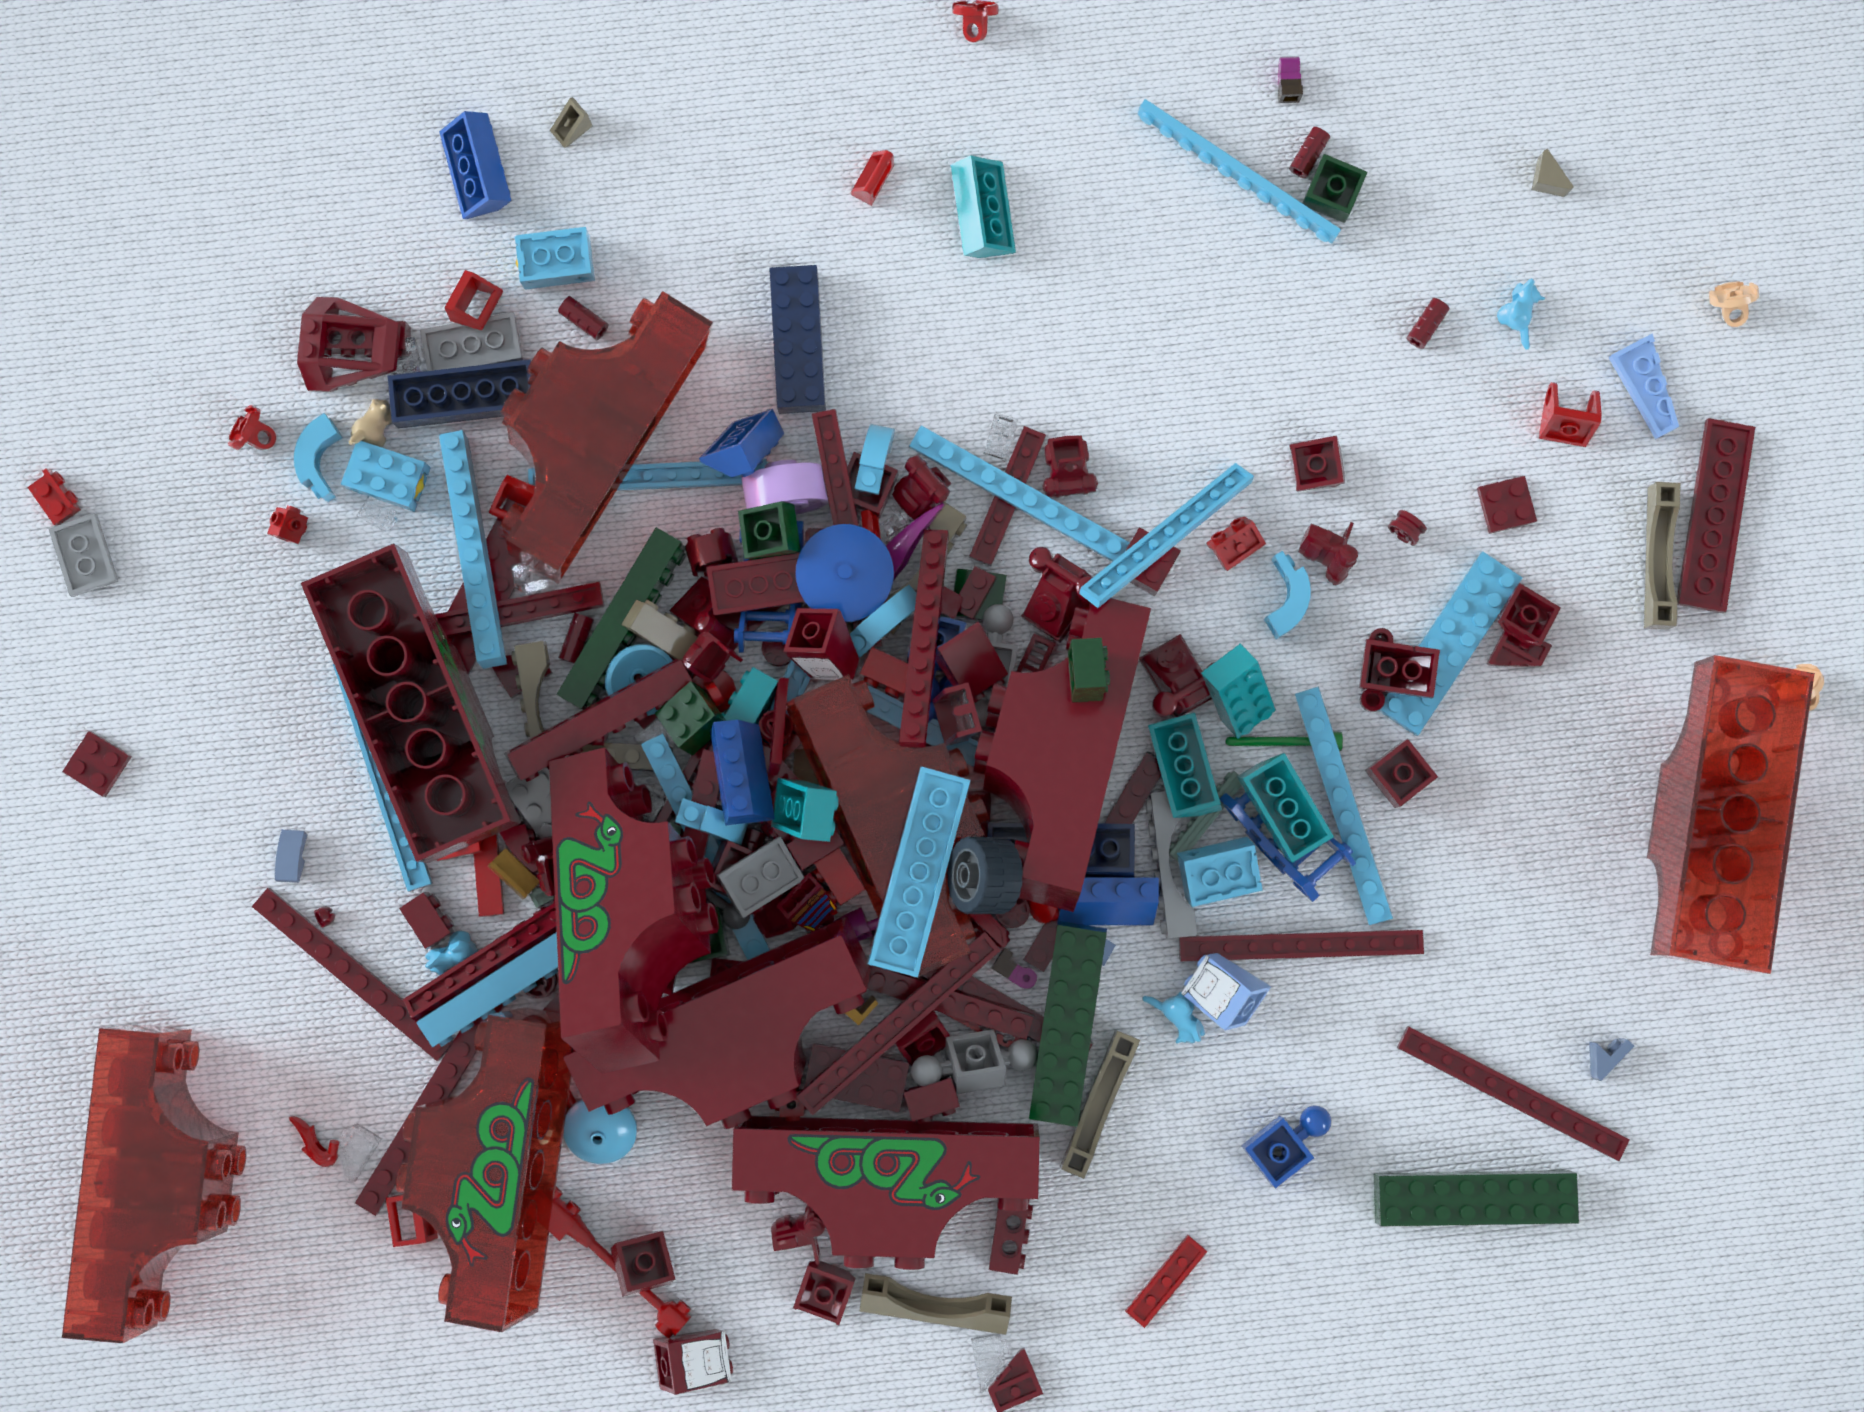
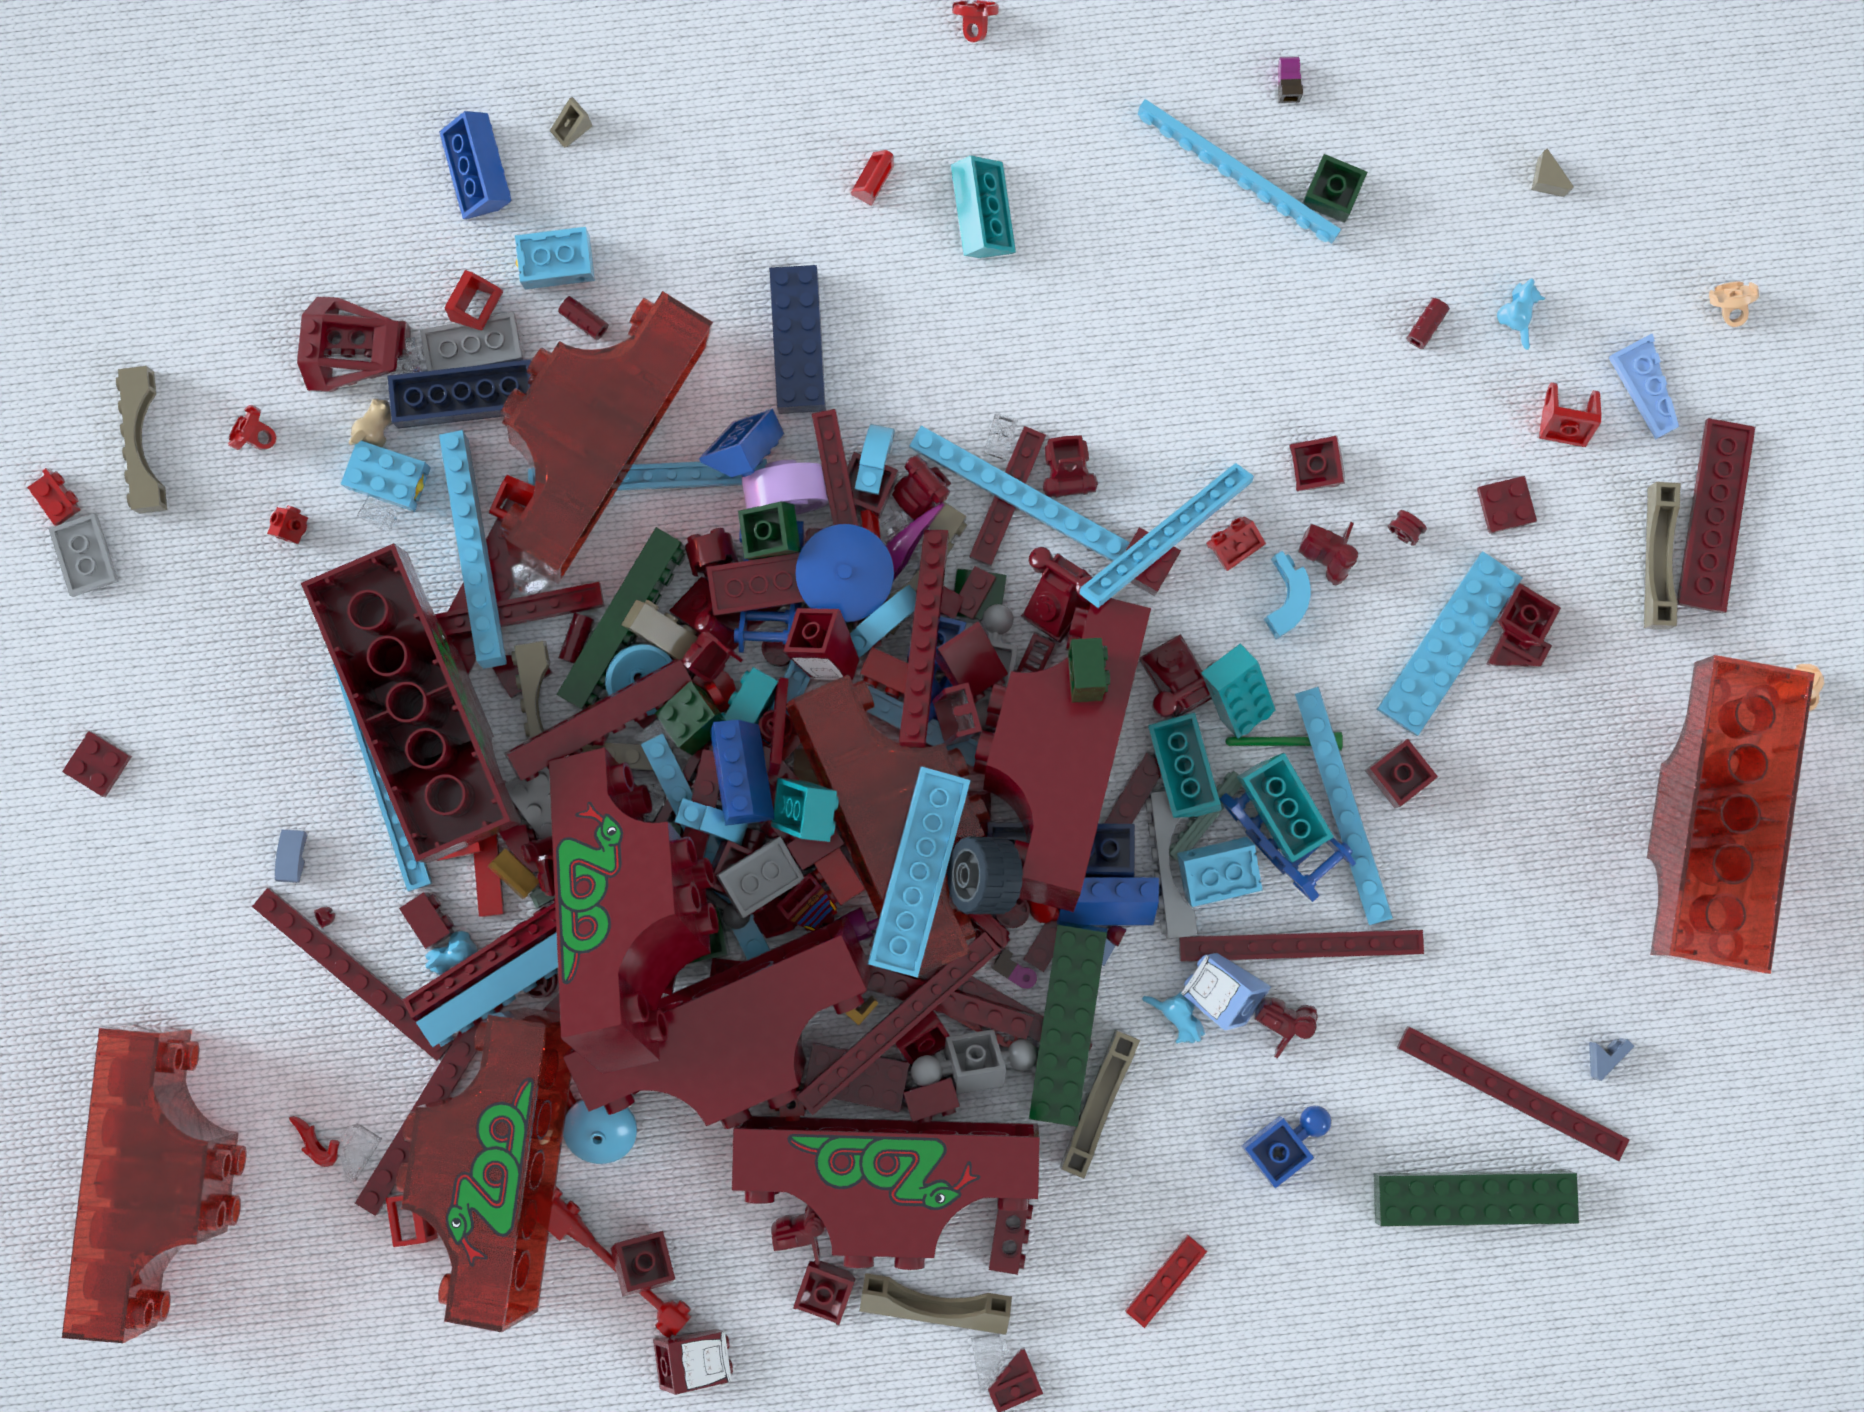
medium azure arch [294,413,343,502] -> none
dark red axle [1289,127,1331,179] -> none
dark red piece [1359,628,1440,712] -> none
none -> dark tan arch [116,366,167,514]
none -> dark red hinge [1107,926,1127,947]
none -> dark red piece [1255,997,1318,1059]

